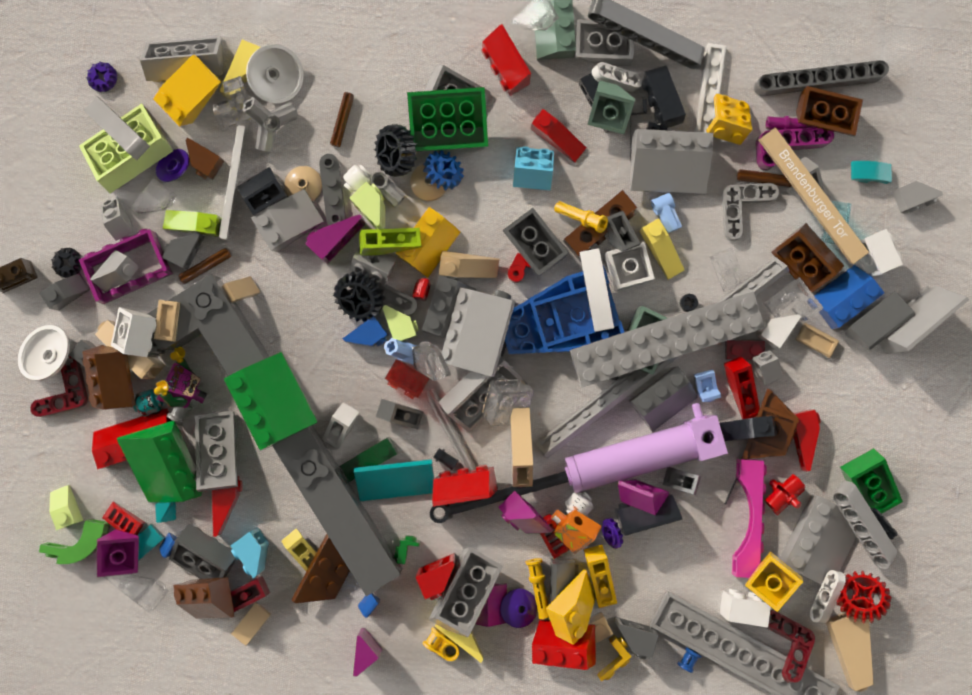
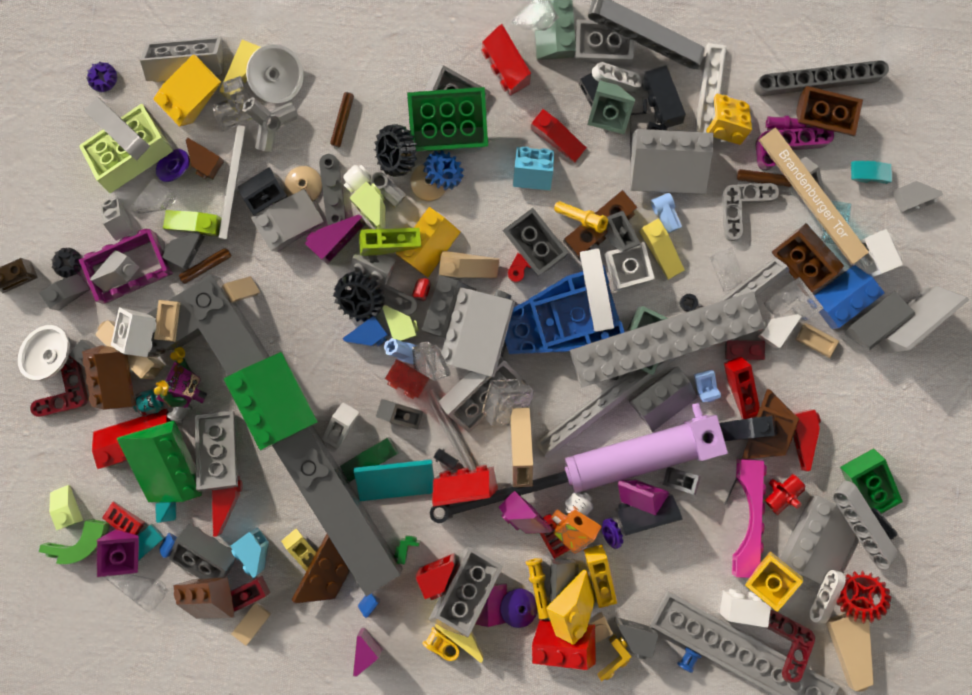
light grey brick [753,351,783,385] -> none

